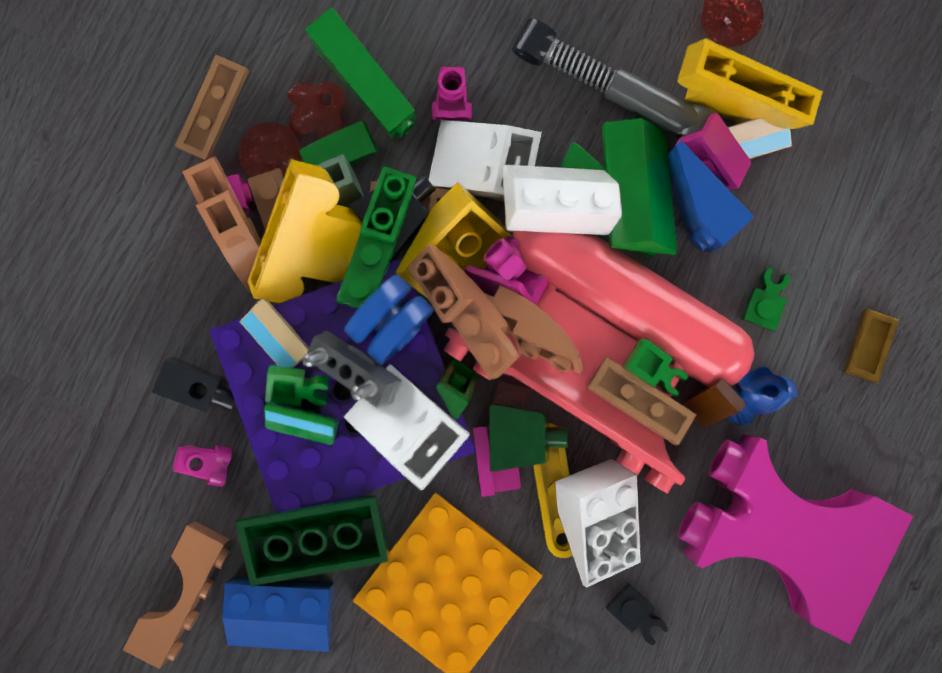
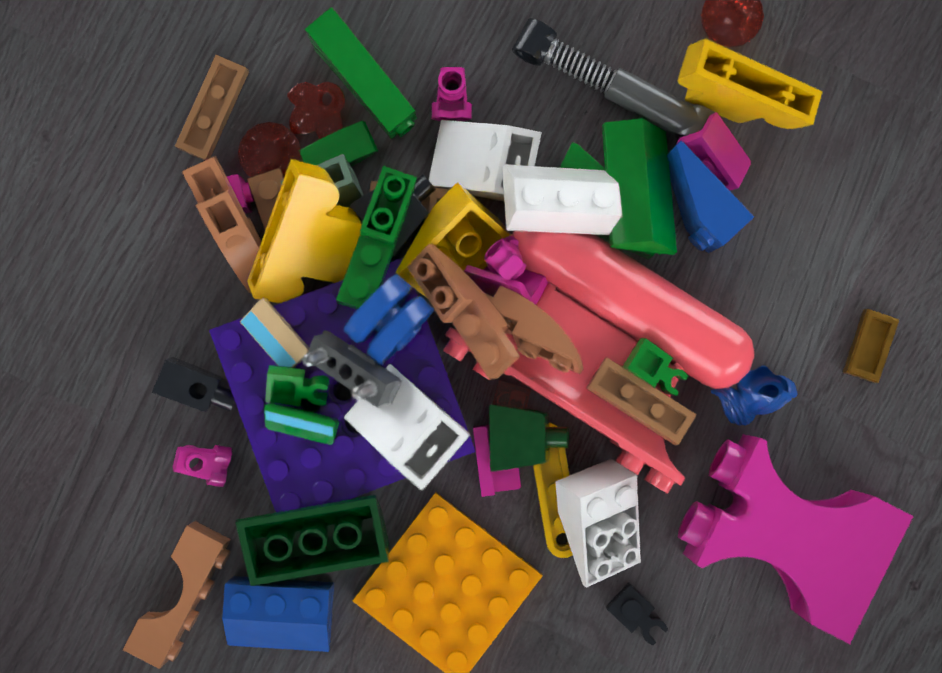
green slope [436,357,479,420] -> none
reddish brown tile [681,378,746,429] -> none
slope [728,118,792,159] -> none
green plate [741,268,790,331] -> none

